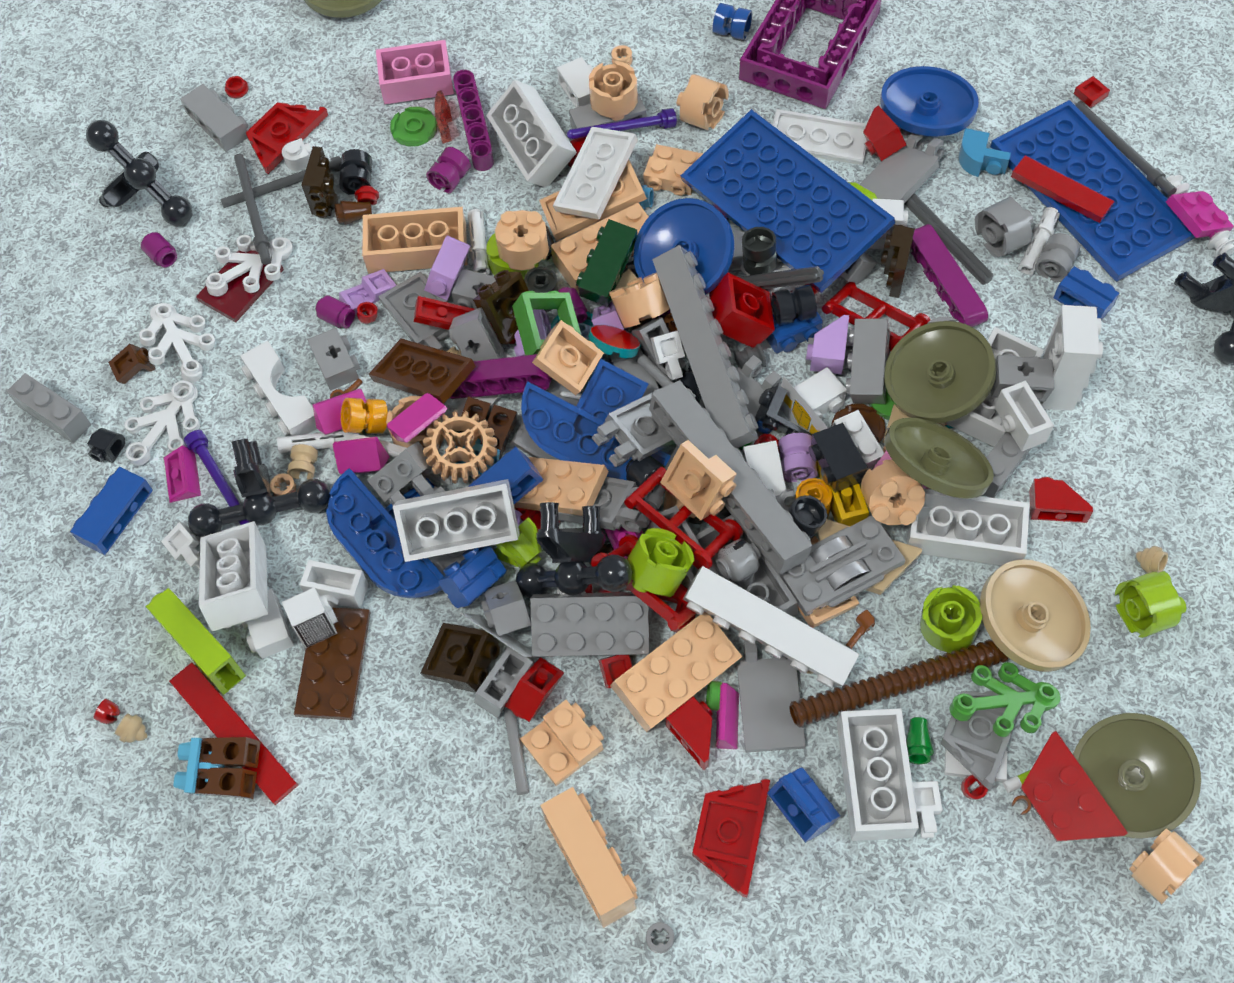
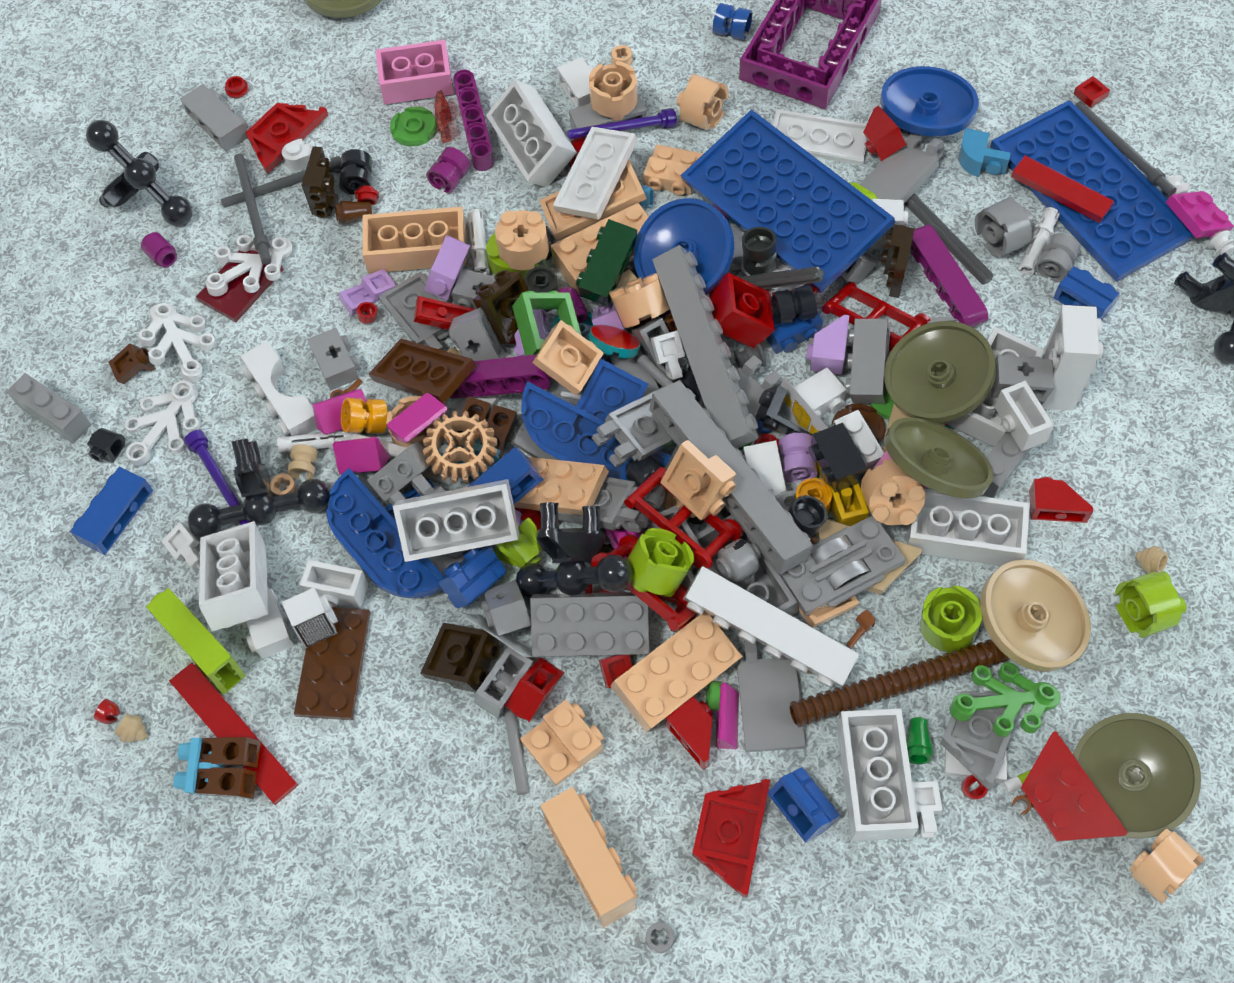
dark pink slope [164,445,201,503] -> none
magenta brick [315,295,355,328] -> none

